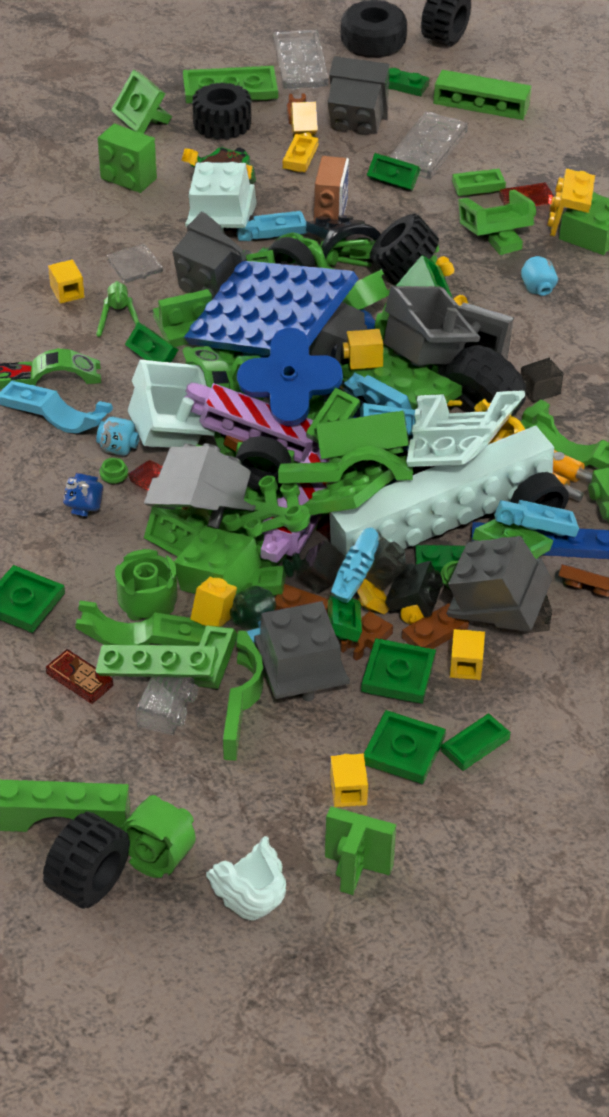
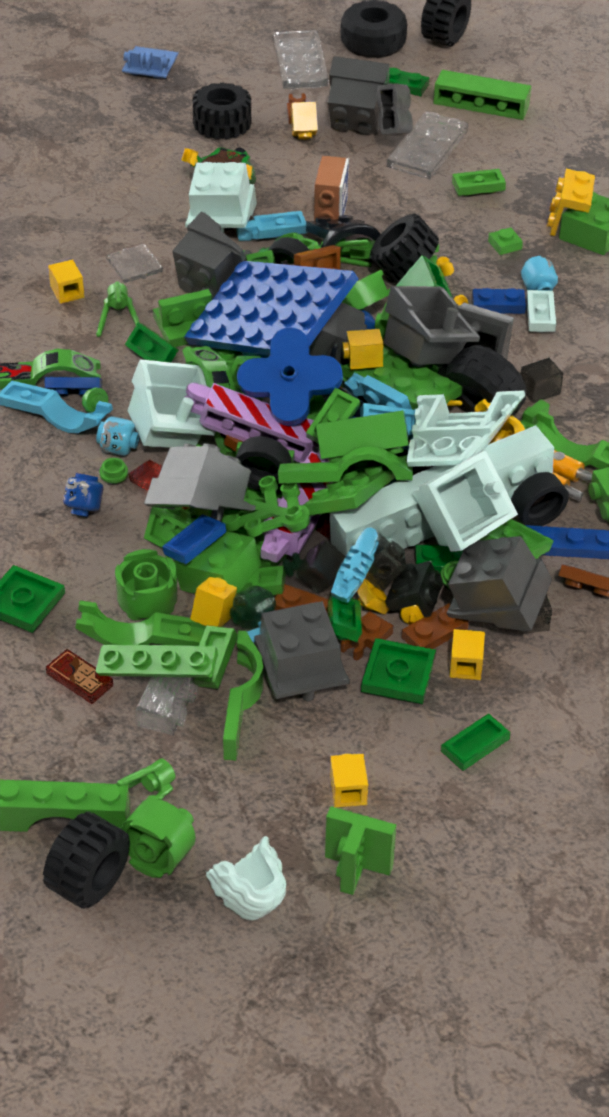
bright green brick [98,124,157,193] -> none
bright green bracket [111,70,172,134] -> none
bright green plate [183,66,278,103] -> none
yellow plate [282,134,318,172] -> none
green plate [364,710,446,784] -> none
green plate [367,153,421,191] -> none
bright green panel [458,189,536,236] -> none
medium azure hinge [494,500,579,537] -> none
clear red tile [499,182,554,206] -> none
none -> blue plate [45,377,102,395]
none -> bright green plate [82,387,108,413]
none -> bright green plant [117,759,175,800]
none -> medium blue hinge [122,46,178,78]
none -> blue tile [162,514,227,564]
none -> dark orange plate [294,245,340,270]
none -> flat silver brick [377,84,413,135]
none -> light aqua piece [413,450,518,552]
none -> blue plate [472,288,526,314]
none -> light aqua plate [526,290,556,332]

